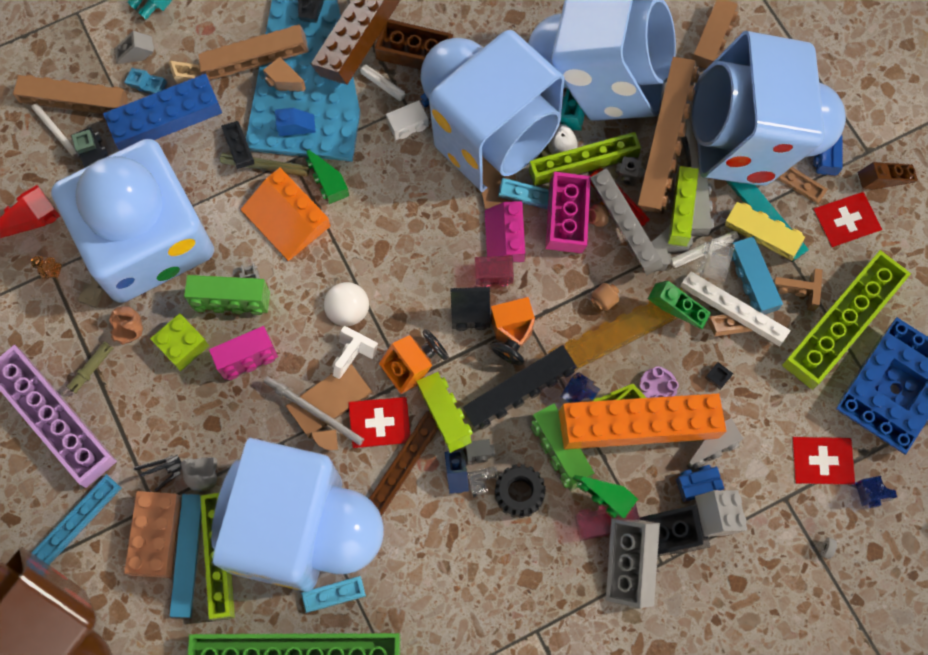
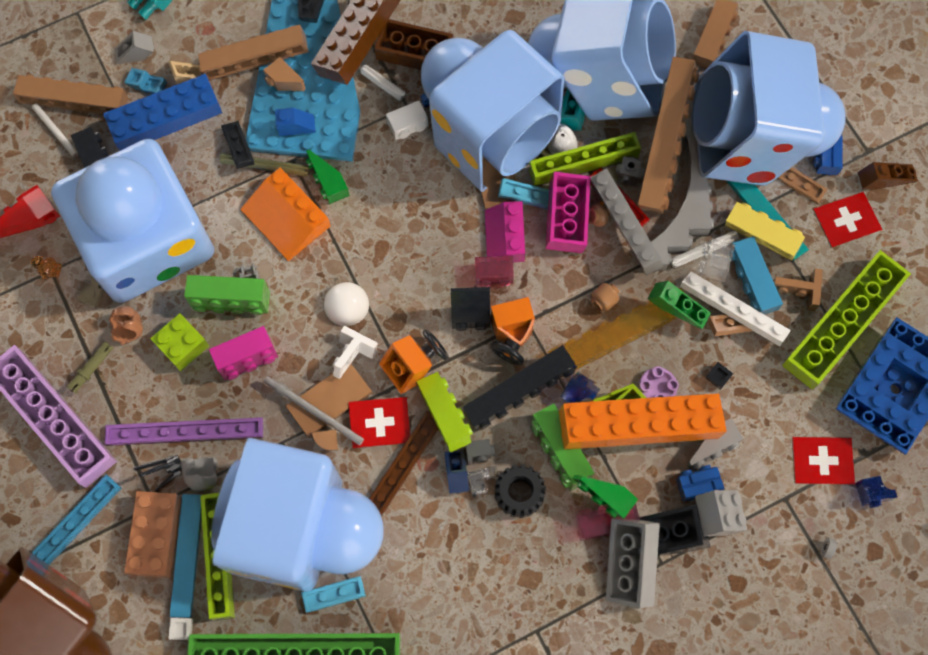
sand green tile [72,130,96,154] -> none
lime brick [668,166,699,247] -> none
none -> medium lavender tile [105,417,263,446]
none -> white plate [169,618,193,640]

